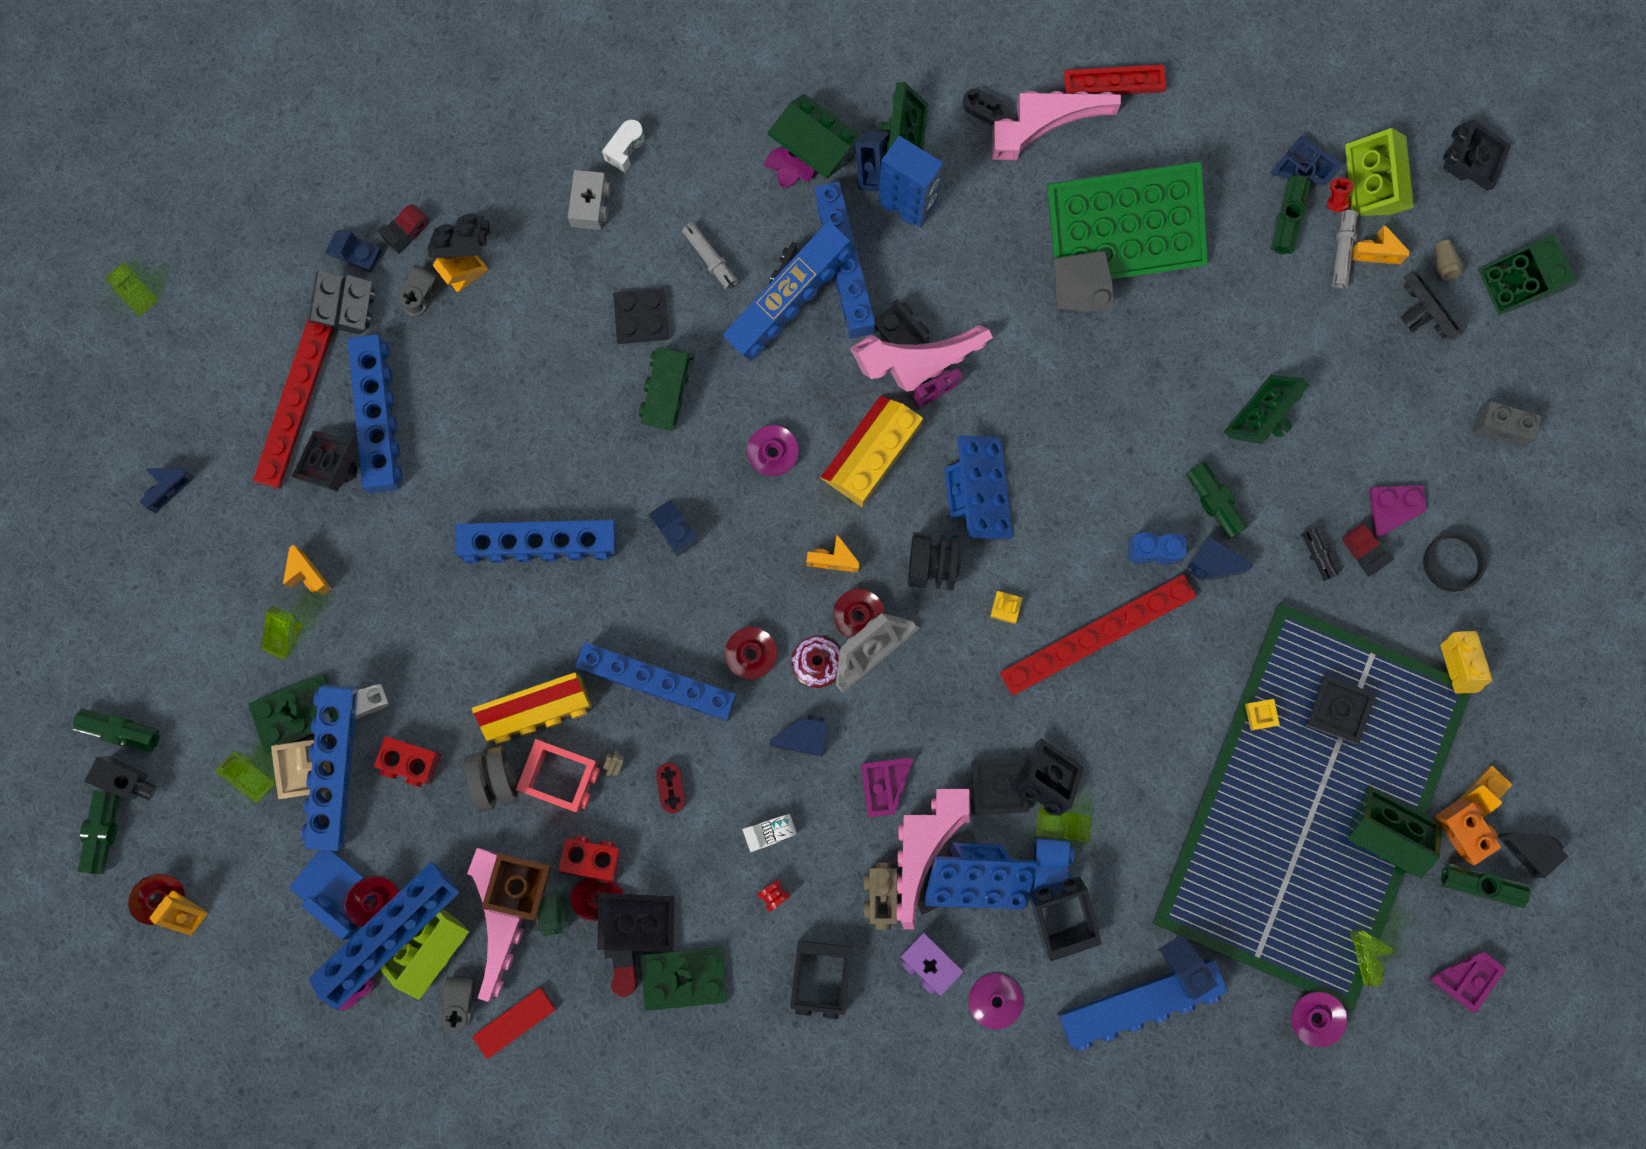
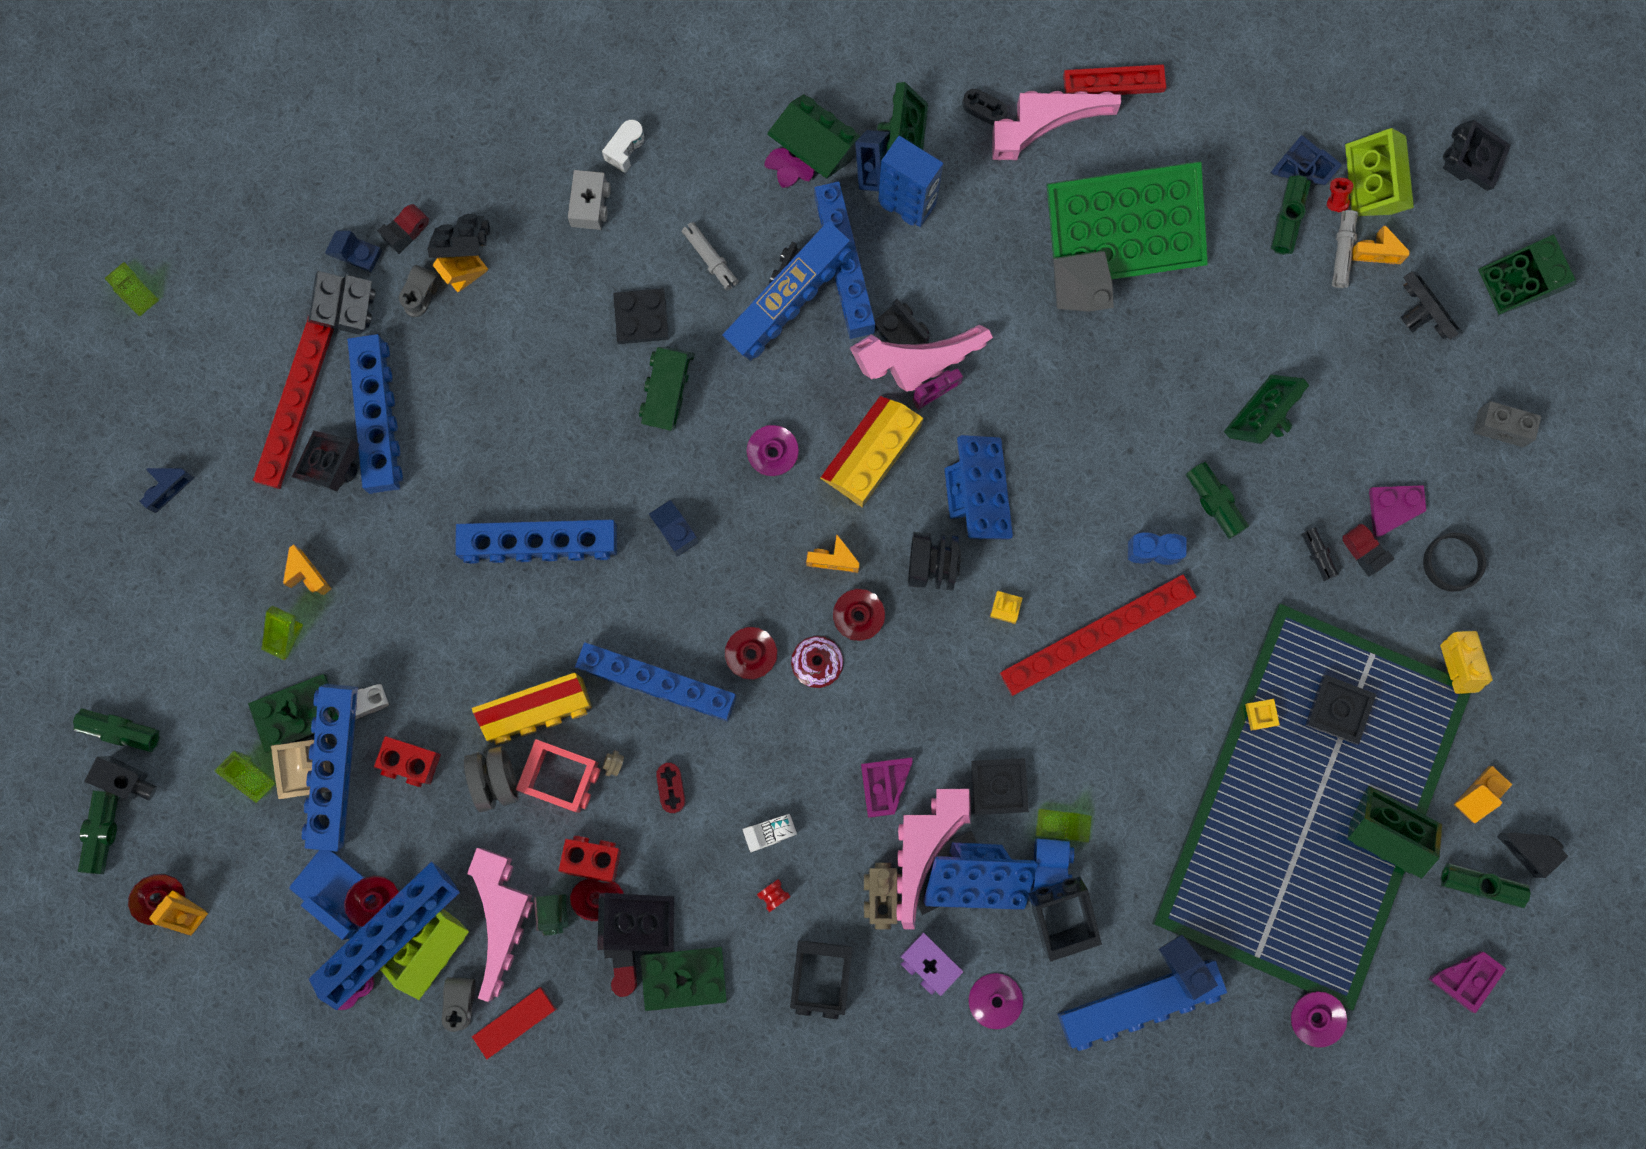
reddish brown slope [482,853,551,921] -> none
dark blue slope [769,715,828,757] -> none
light grey wing [836,613,920,693] -> none
black plate [1017,738,1084,816] -> none
dark blue slope [1187,536,1253,581] -> none
clear neon green slope [1350,930,1397,987] -> none
dark tan cone [1435,240,1463,280] -> none
orange brick [1435,798,1501,866] -> none

